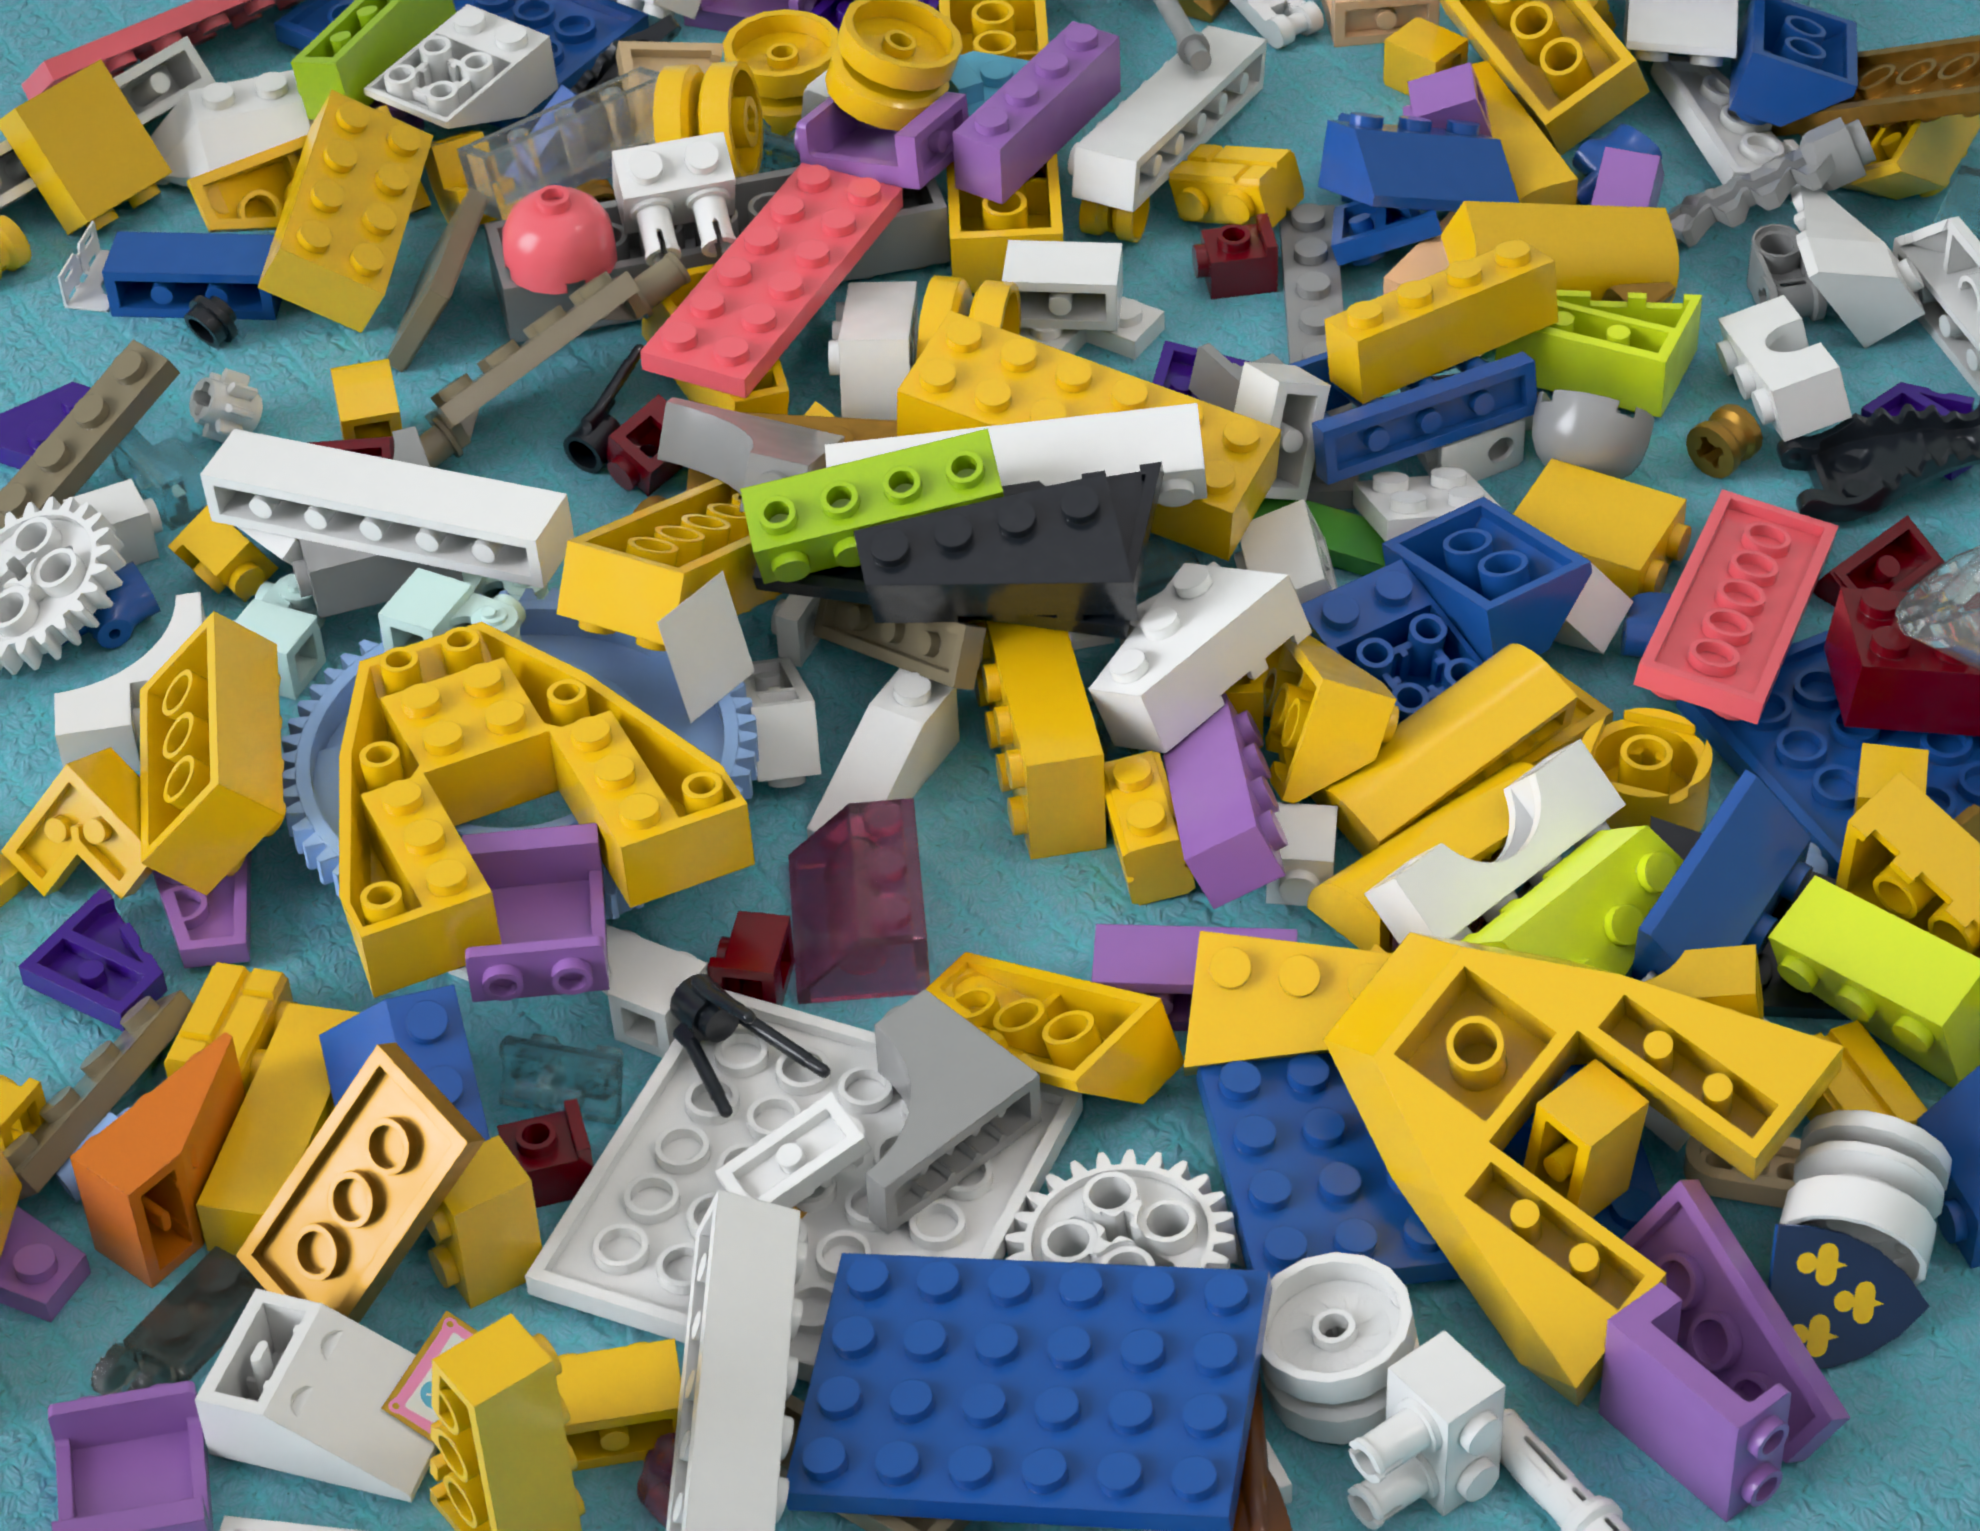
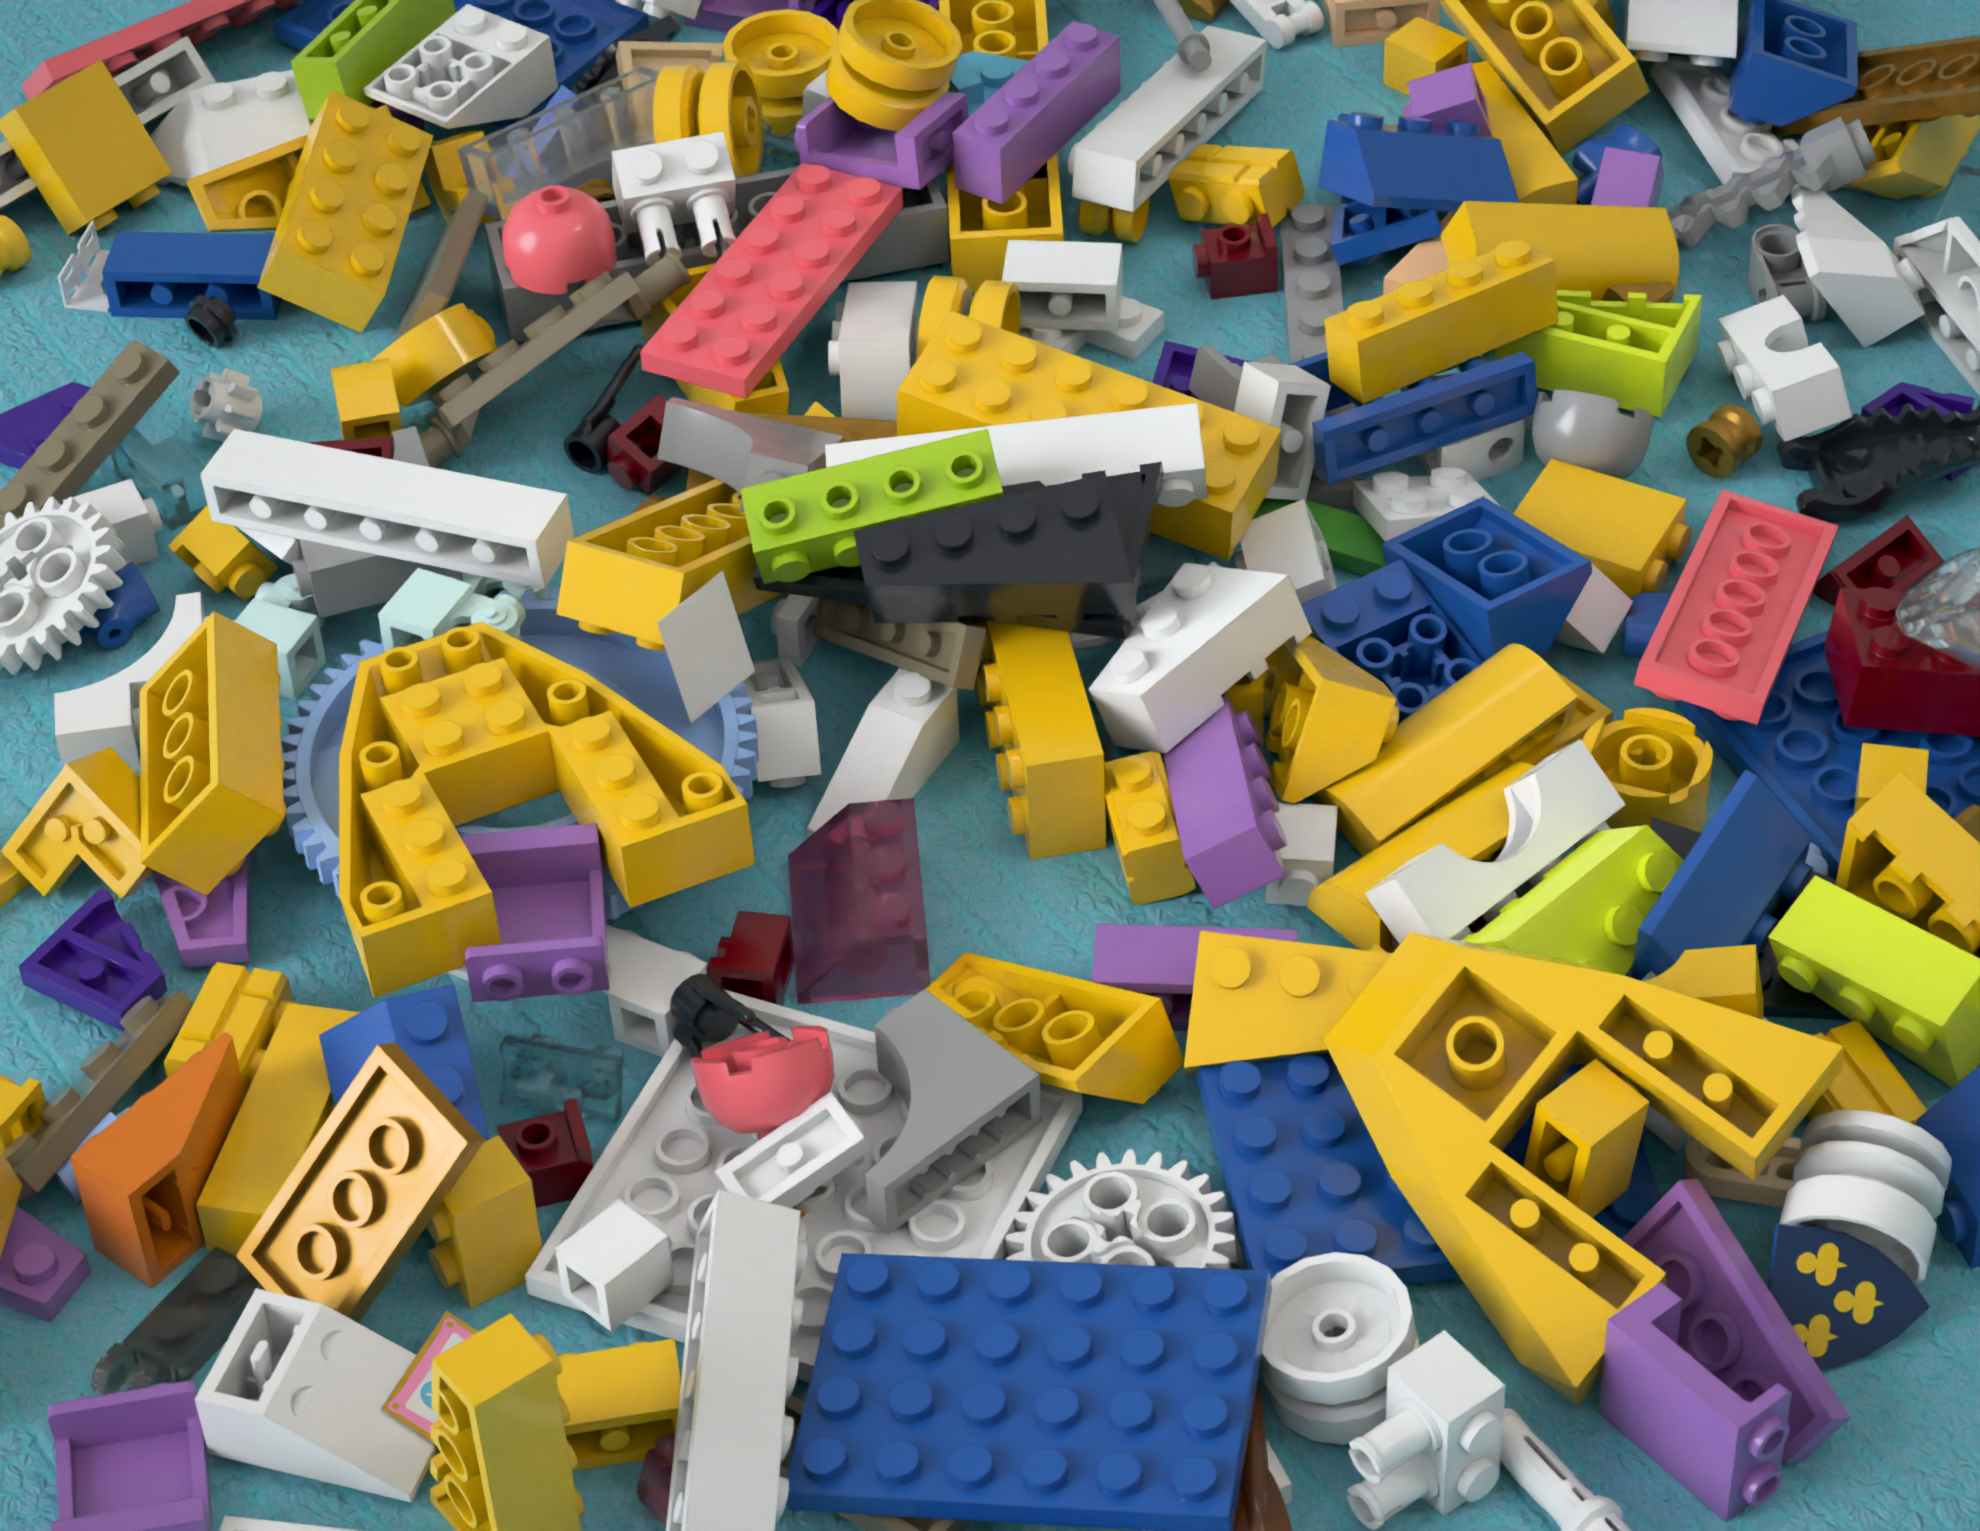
none -> yellow brick [371,303,498,408]
none -> white brick [555,1199,674,1332]
none -> coral cylinder [691,1026,835,1140]

